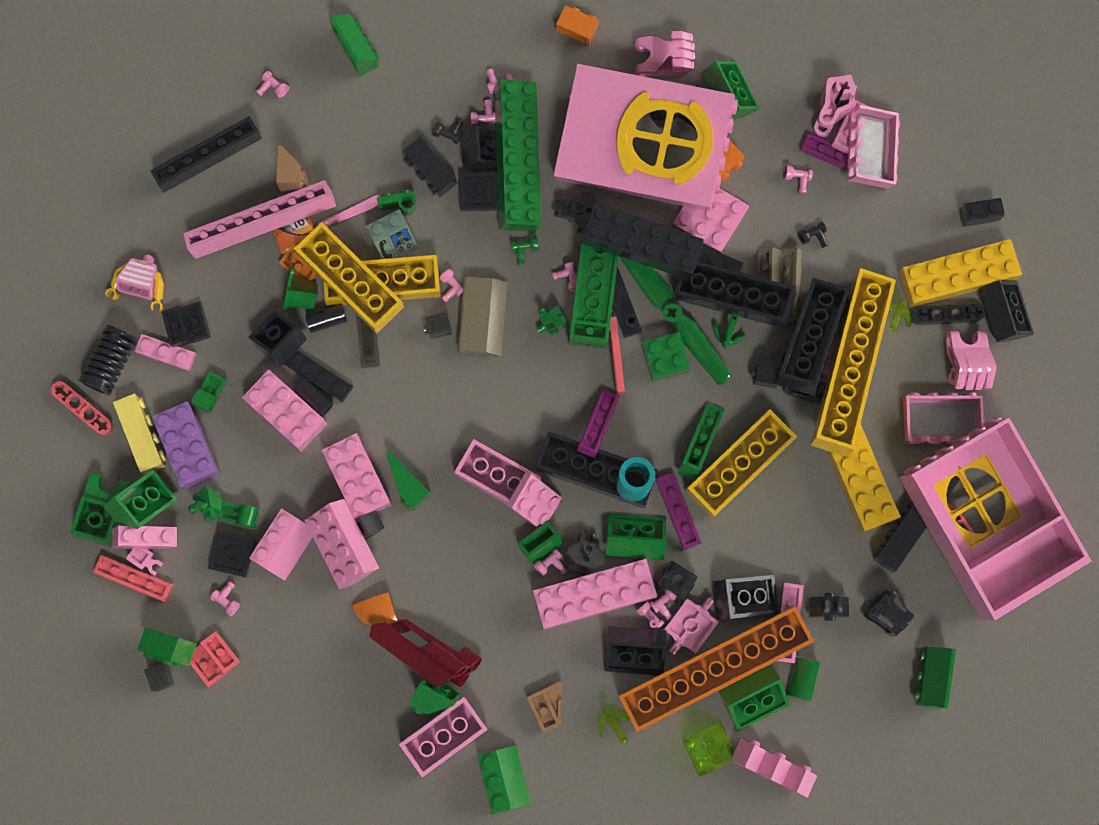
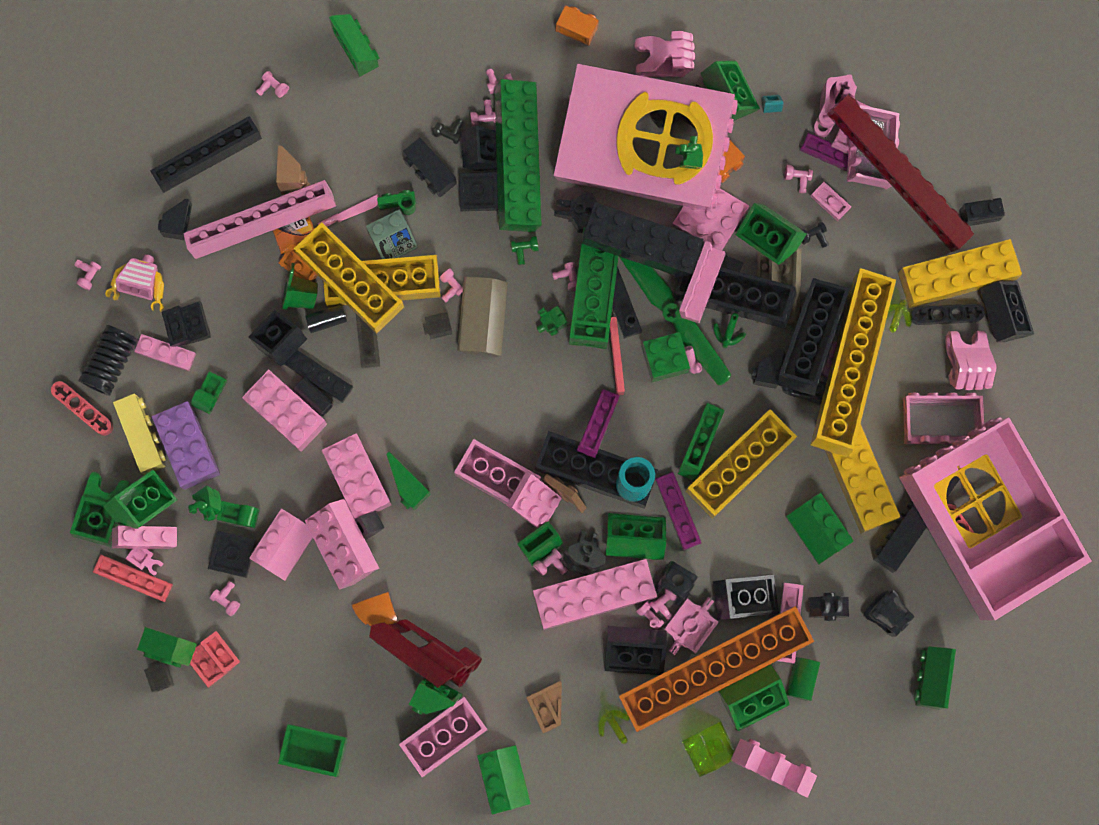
none -> bright pink piece [75,260,101,291]
none -> black slope [158,199,192,240]
none -> green piece [278,724,348,777]
none -> medium nougat wing [543,474,587,513]
none -> green piece [675,136,703,170]
none -> bright pink fence [679,241,725,323]
none -> bright pink arm [685,346,702,374]
none -> green slope [735,203,807,265]
none -> teal slope [762,95,784,113]
none -> green slope [786,493,854,565]
none -> bright pink plate [810,182,851,222]
none -> dark red brick [827,95,974,252]

